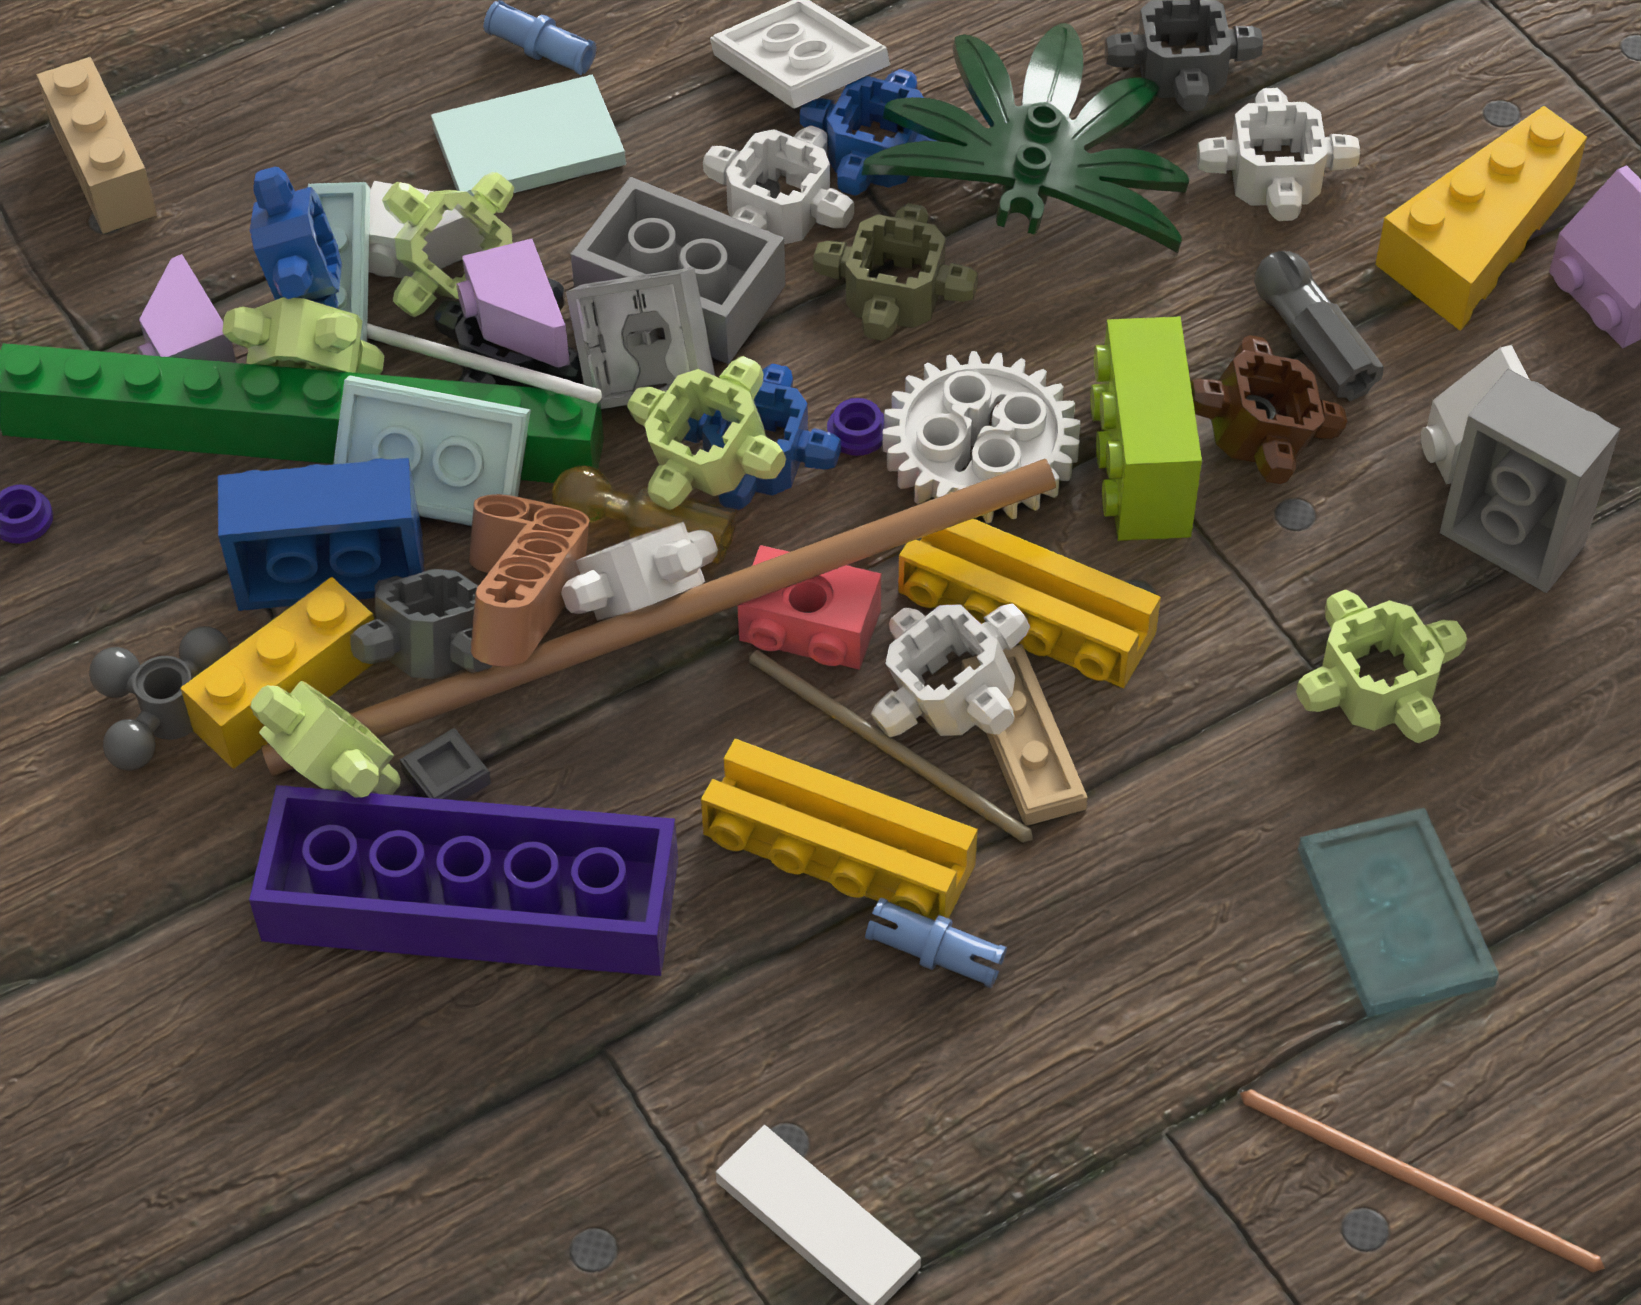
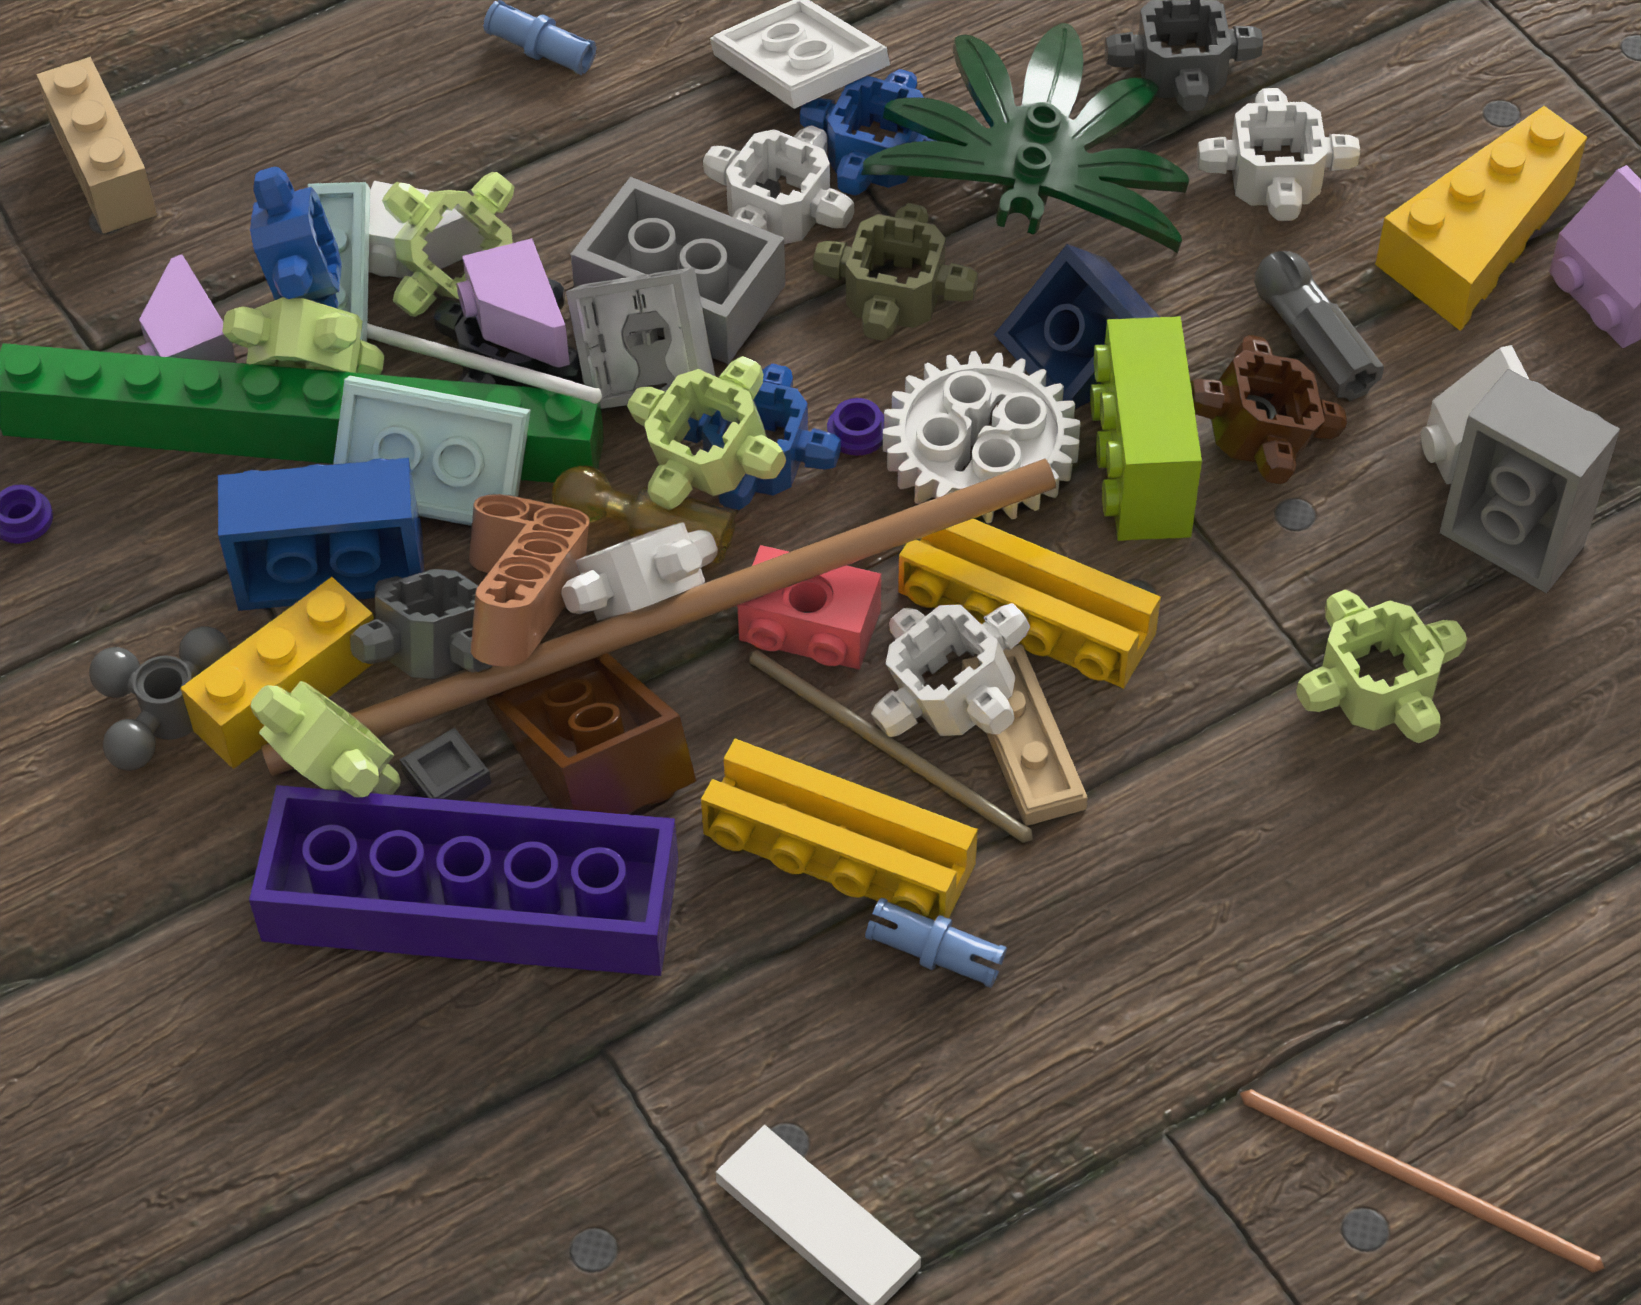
light aqua tile [431,74,626,196] -> none
clear light blue tile [1298,808,1499,1018] -> none
none -> reddish brown slope [486,653,697,814]
none -> dark blue slope [994,244,1160,409]

